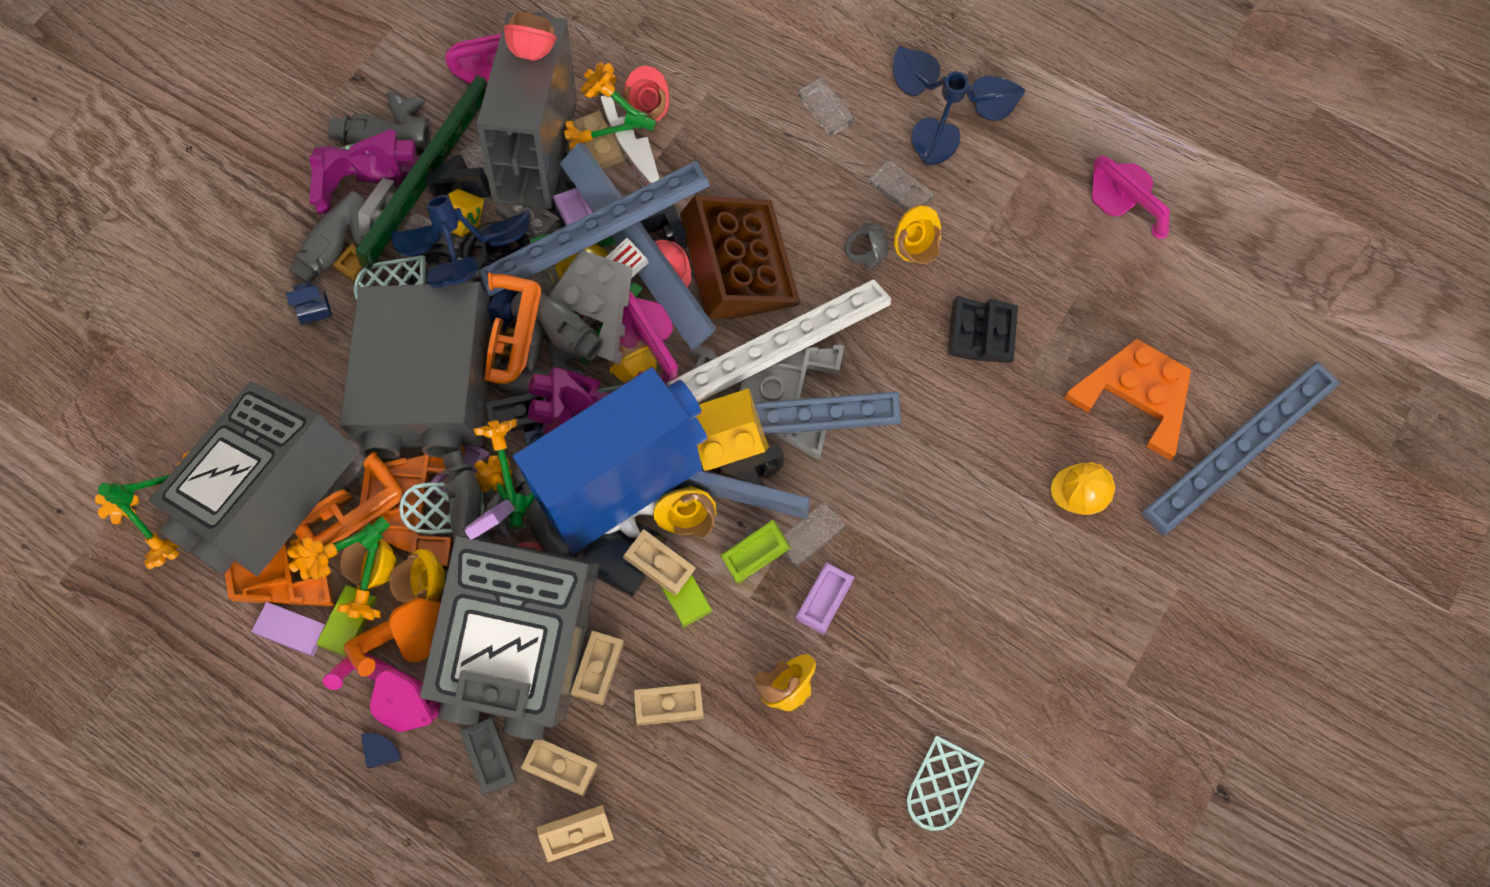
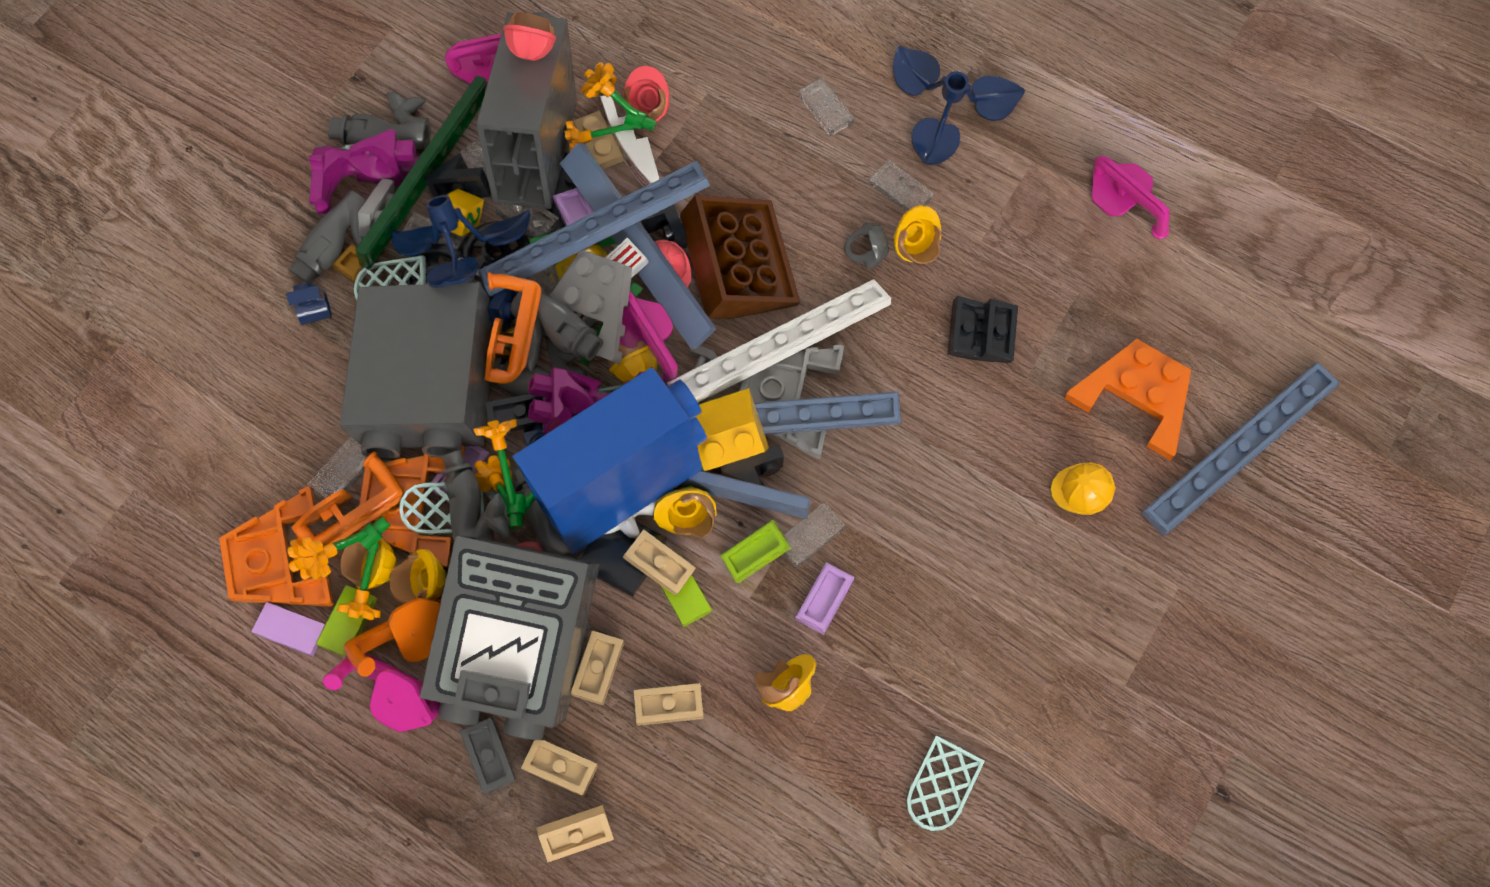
plant [94,451,190,569] -> none
dark grey brick [148,381,359,577] -> none
dark blue tile [361,733,402,769] -> none
lavender tile [464,500,515,540] -> none

